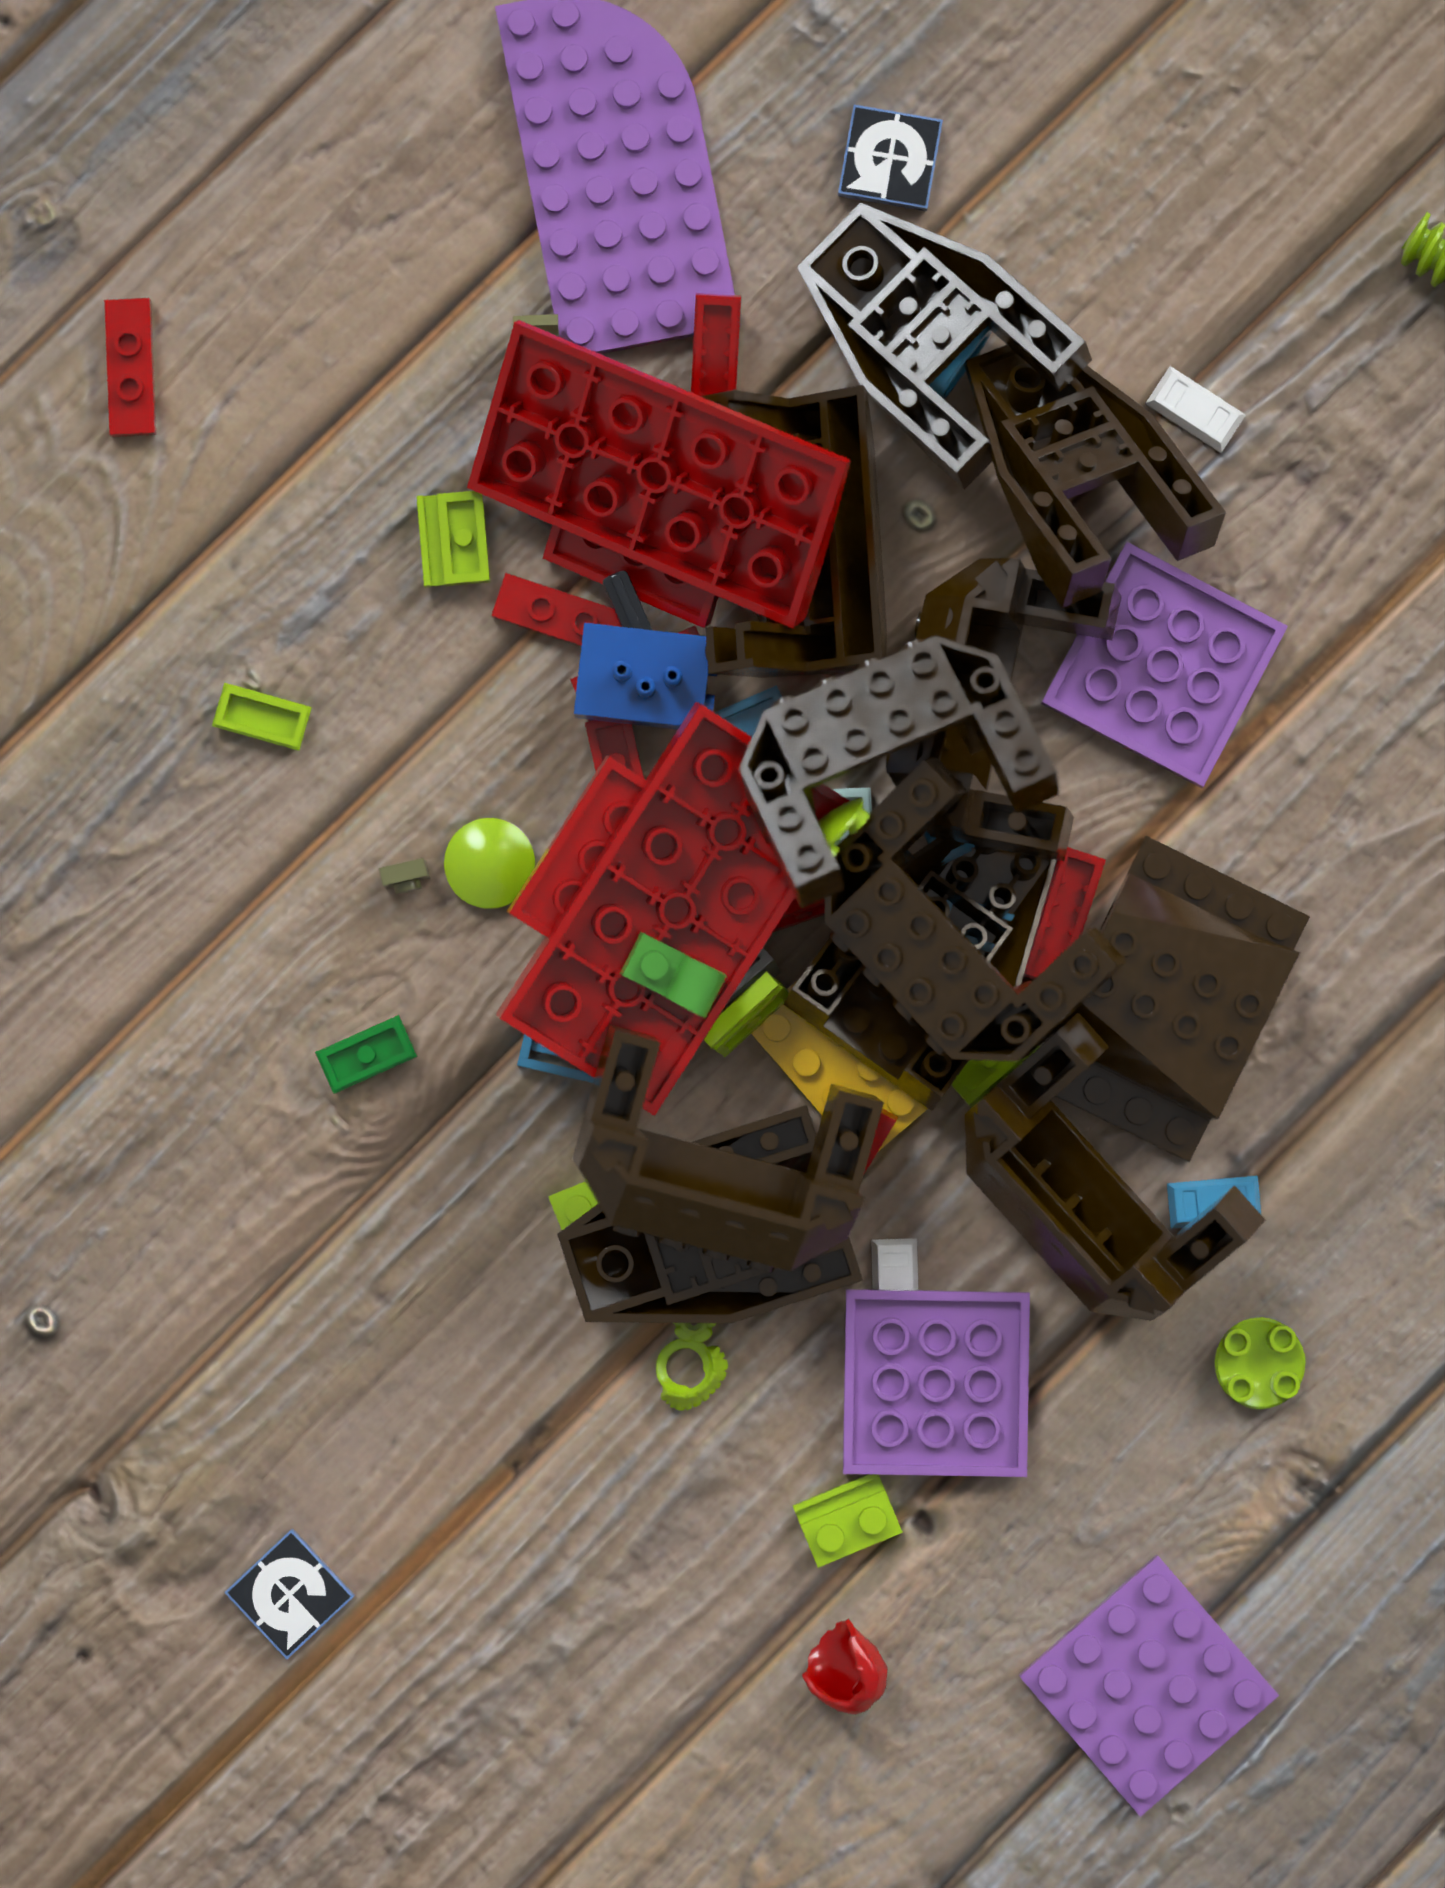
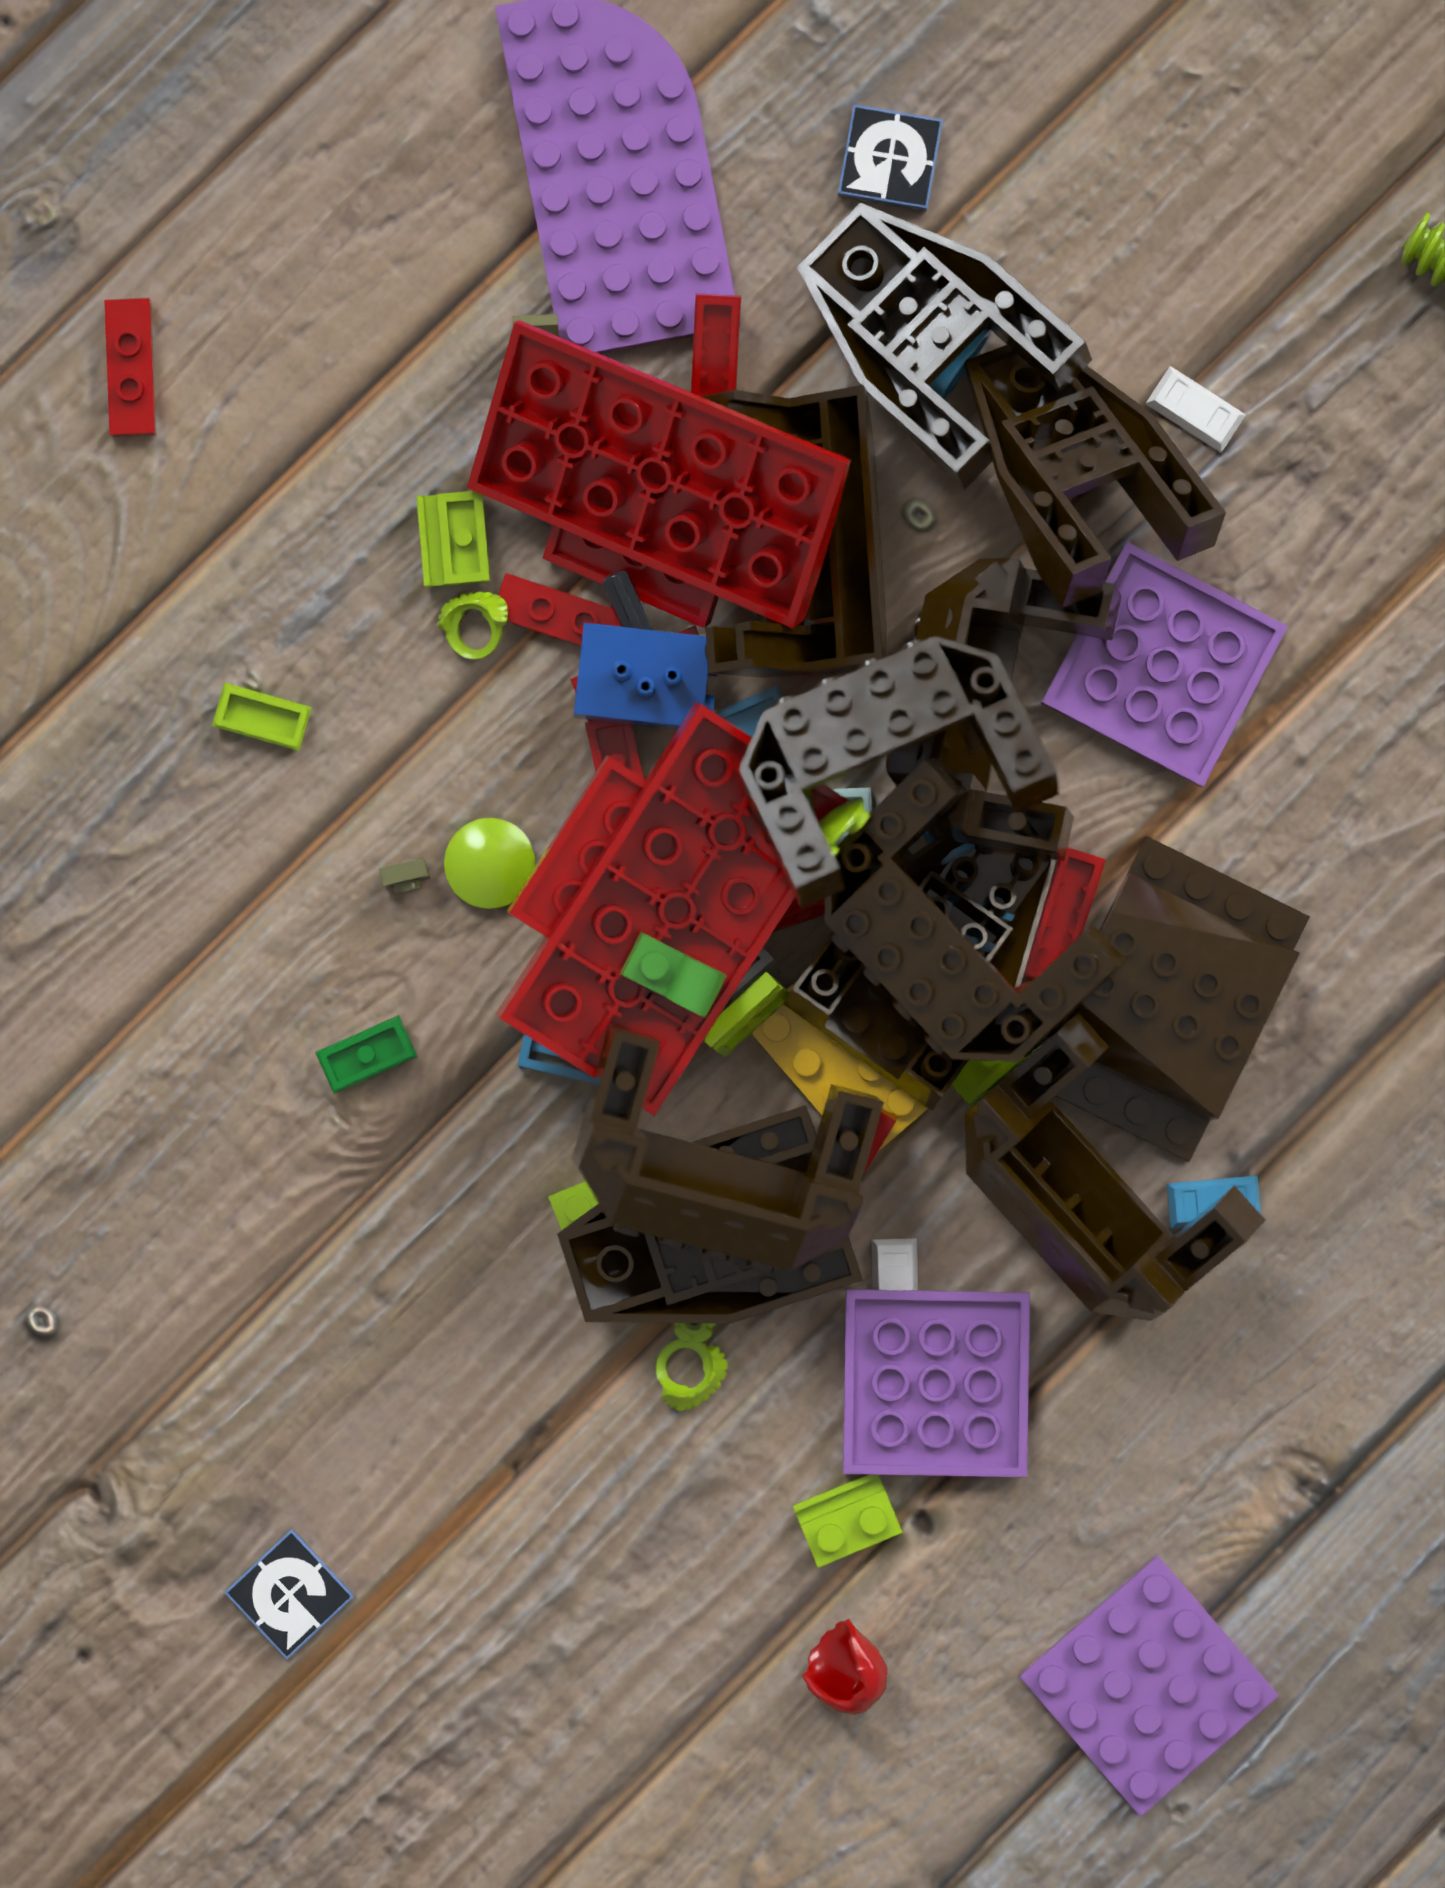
lime dish [1215,1317,1305,1409] -> none
none -> lime piece [437,591,508,659]

